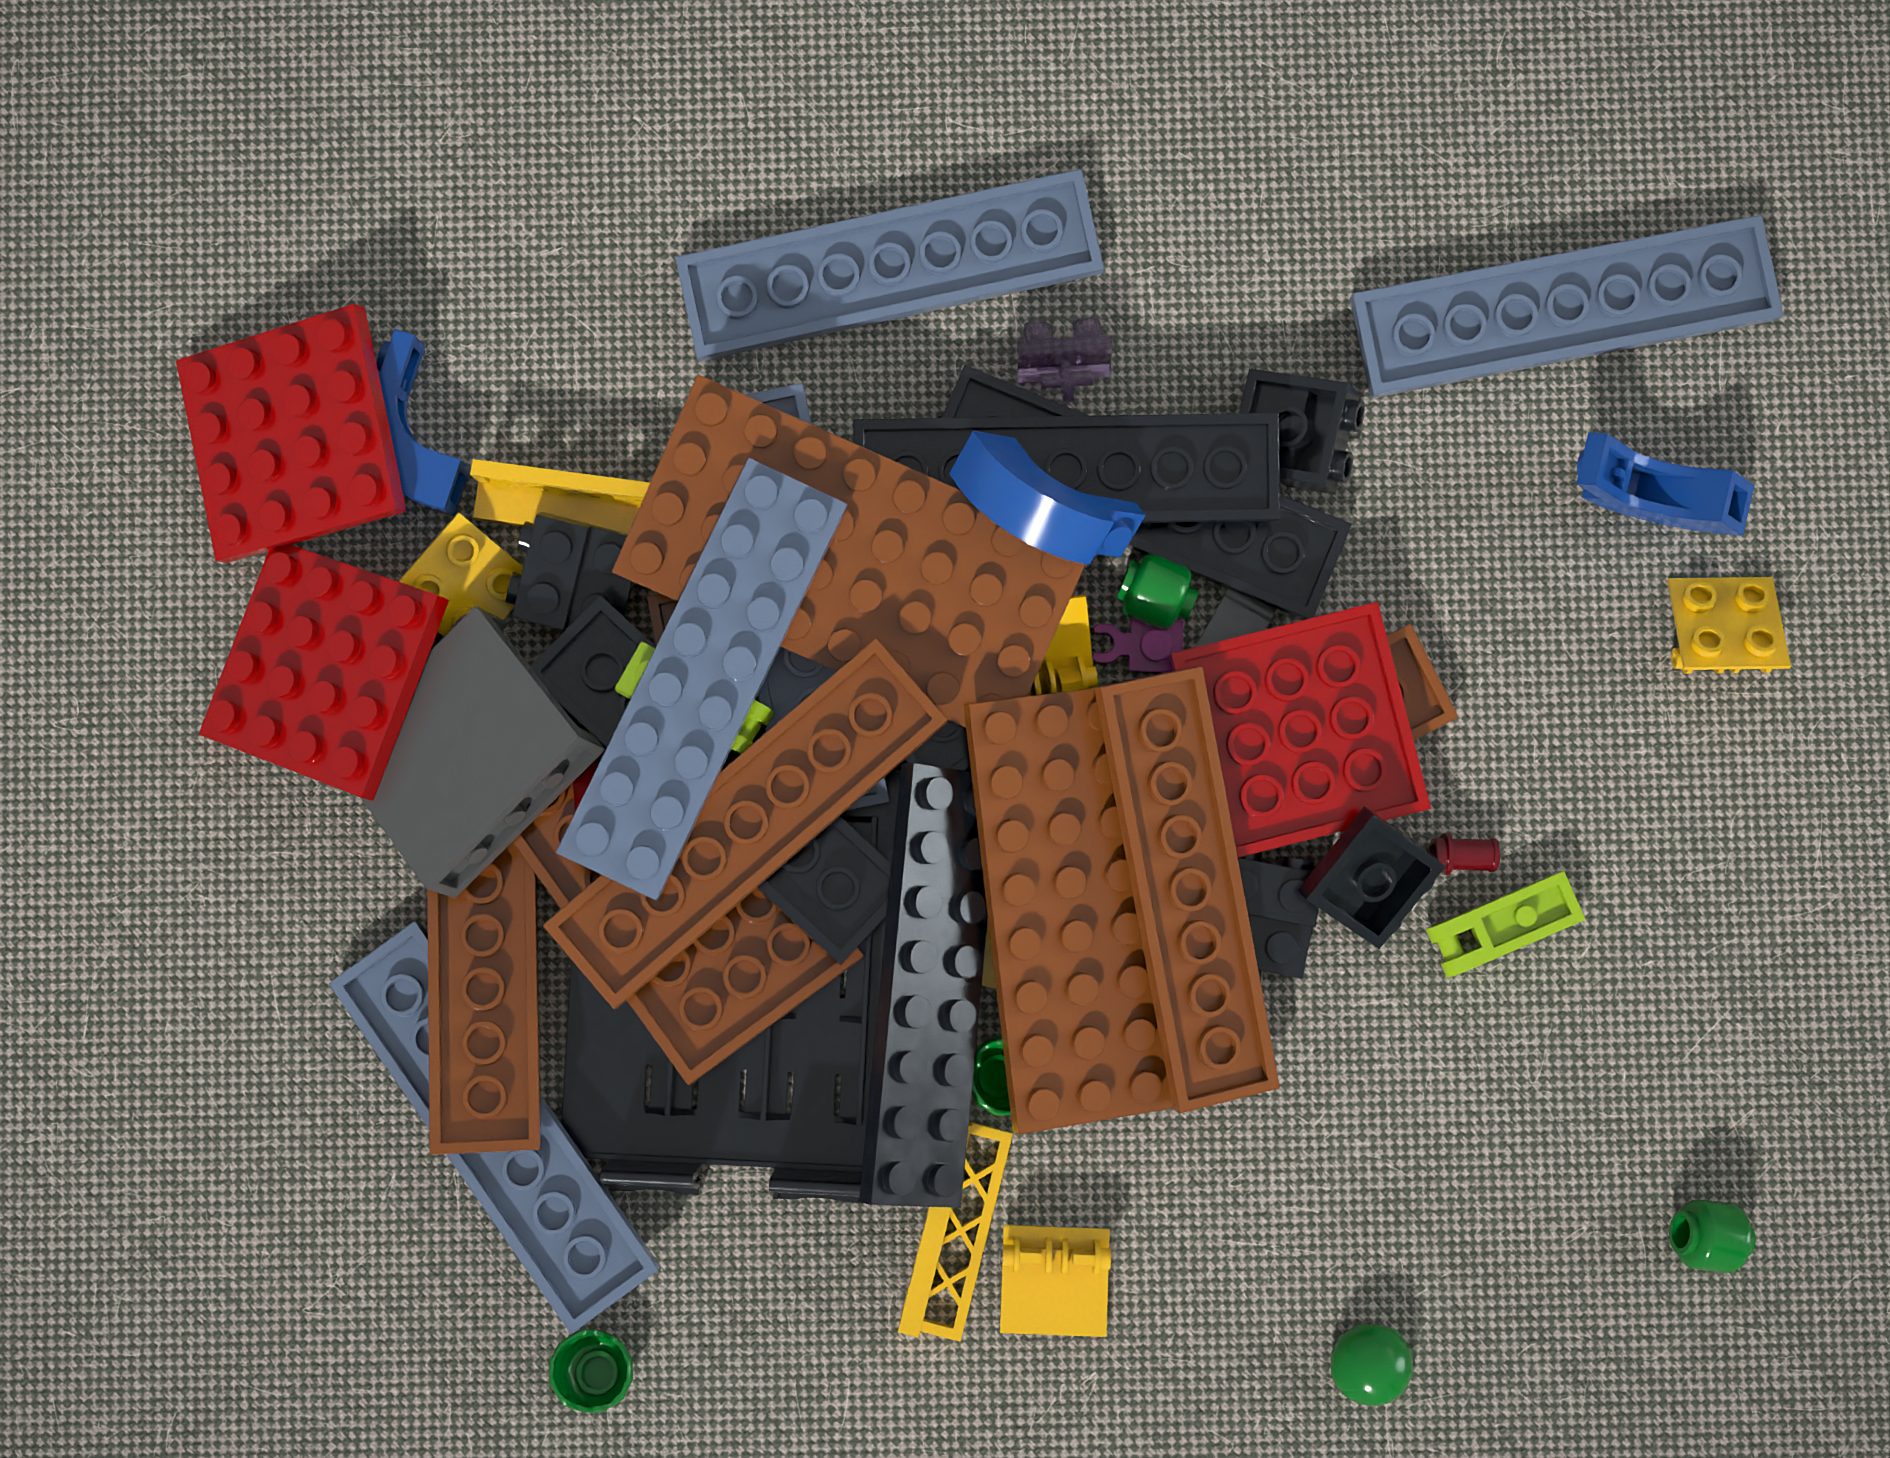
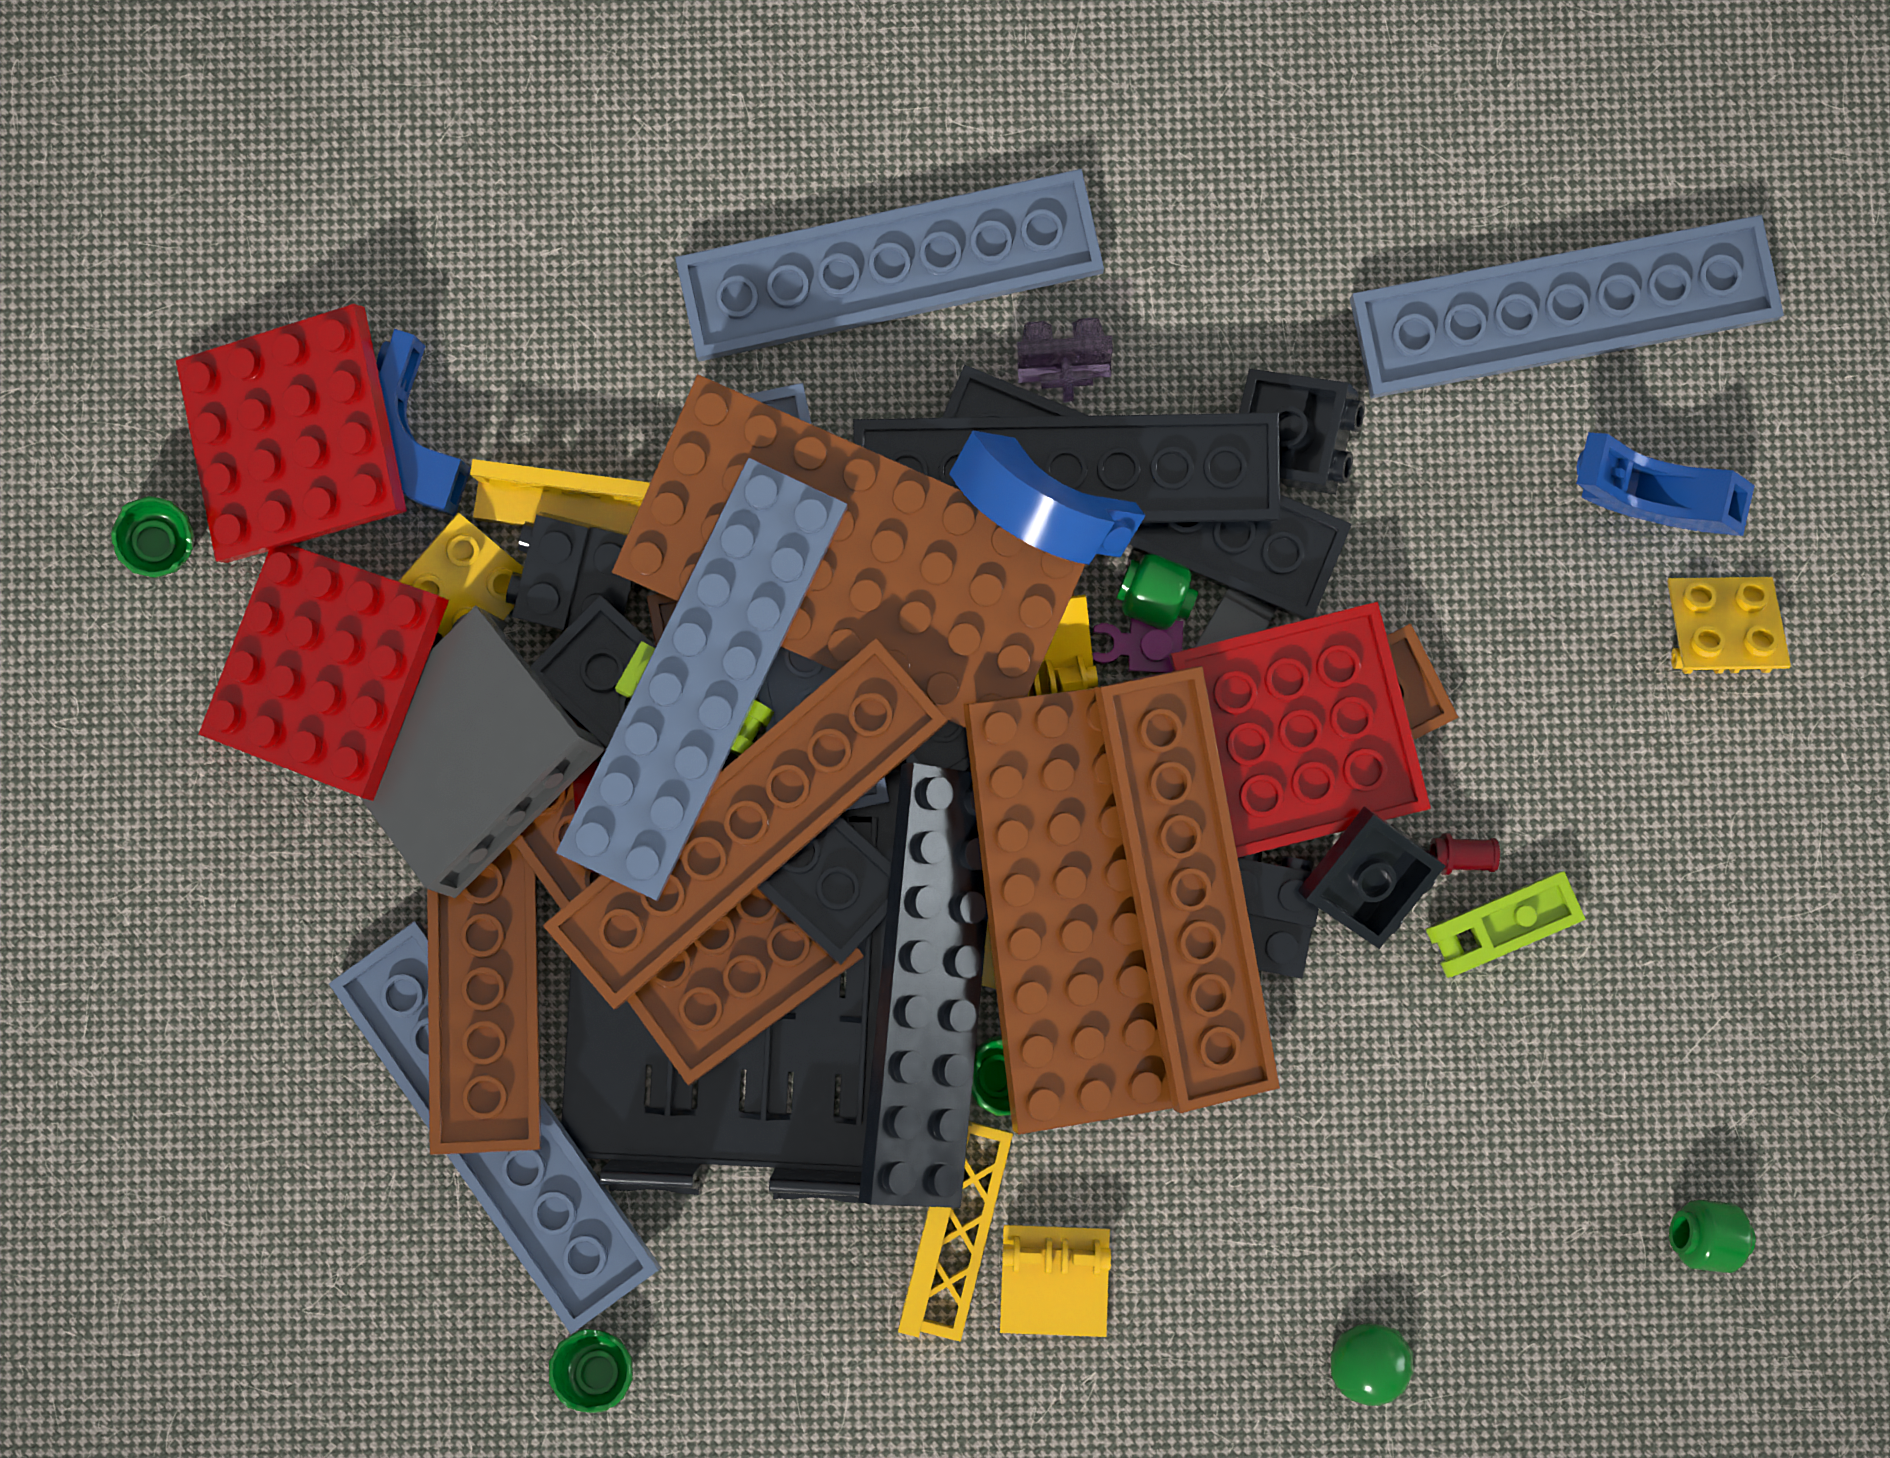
none -> green hair [111,496,195,578]

